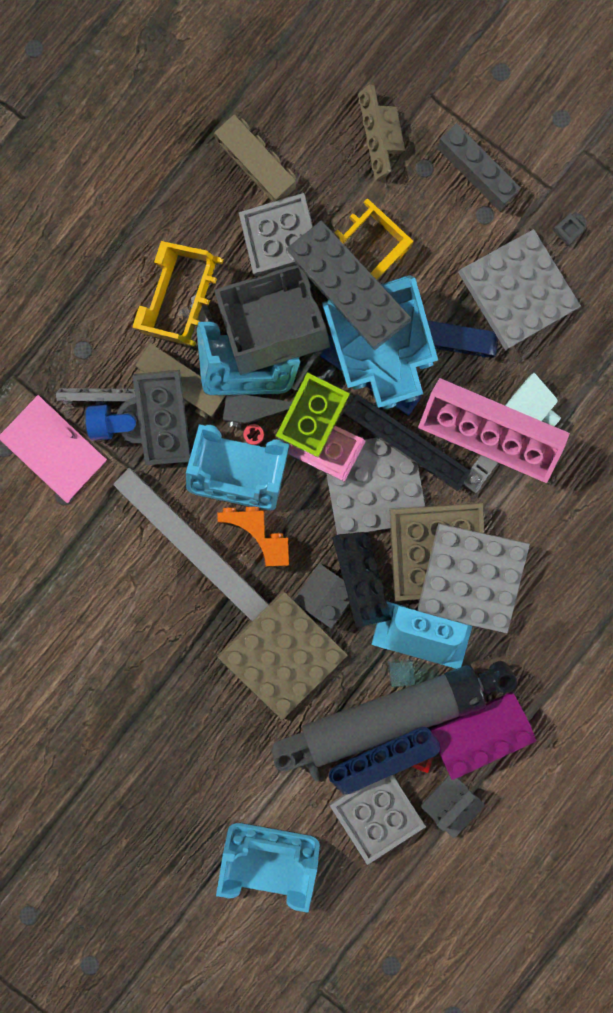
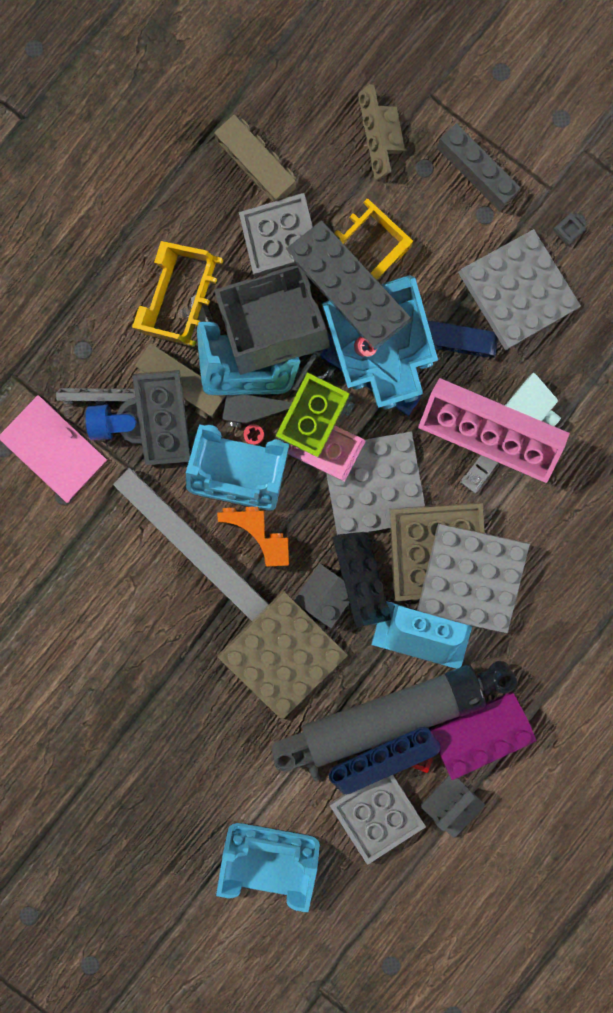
black plate [343,394,471,491] -> none
clear light blue brick [387,659,415,687] -> none
none -> coral bush [354,336,377,357]

